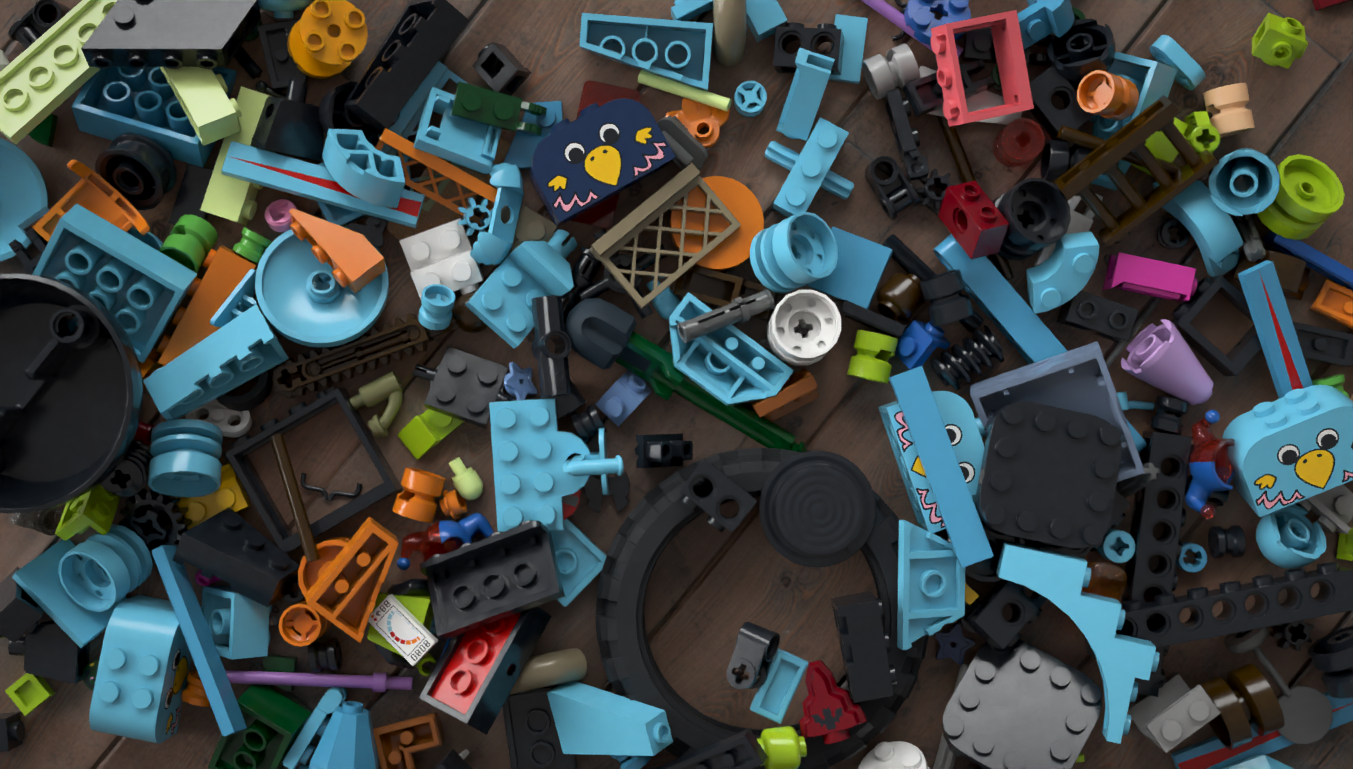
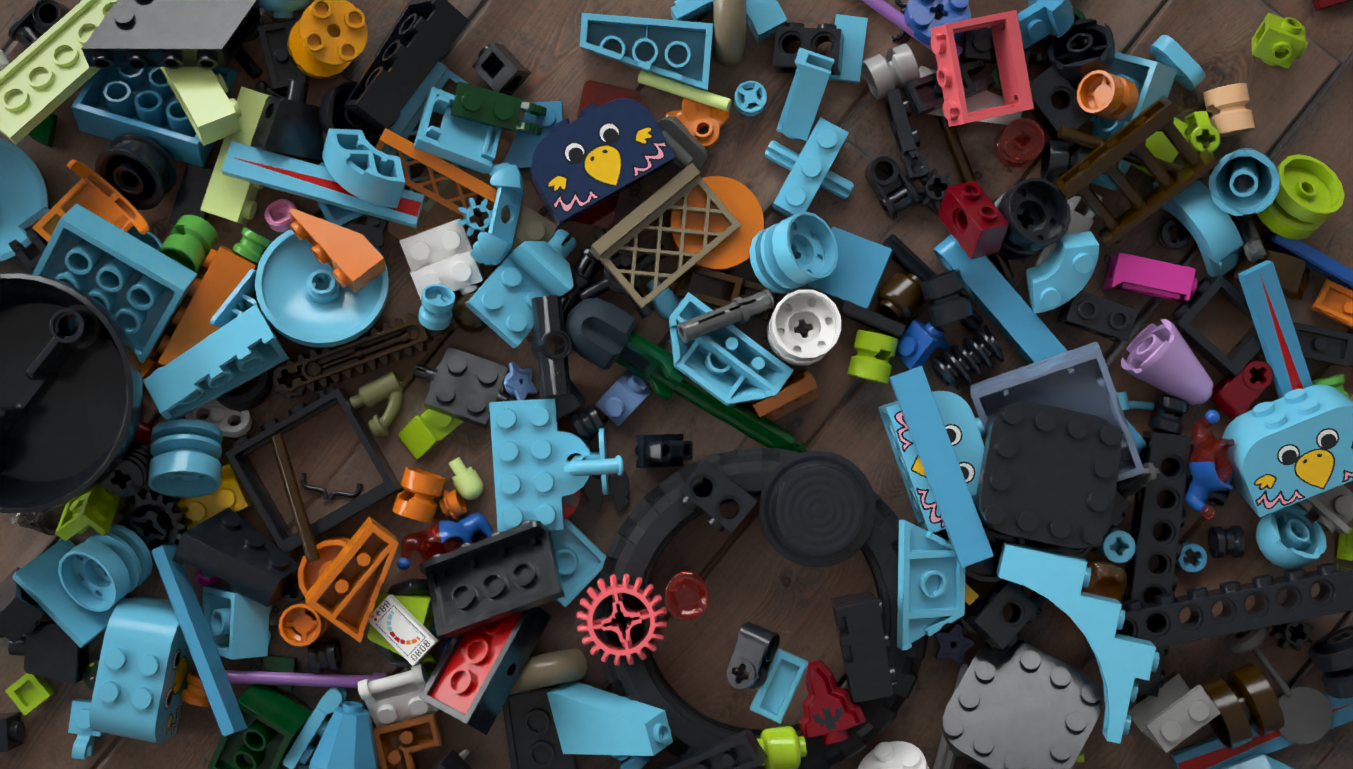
none -> medium azure plate [68,699,105,760]
none -> white plate [358,664,439,727]
none -> coral gear [576,573,667,665]
none -> clear red wheel [665,571,709,620]
none -> dark red piece [1209,360,1273,420]

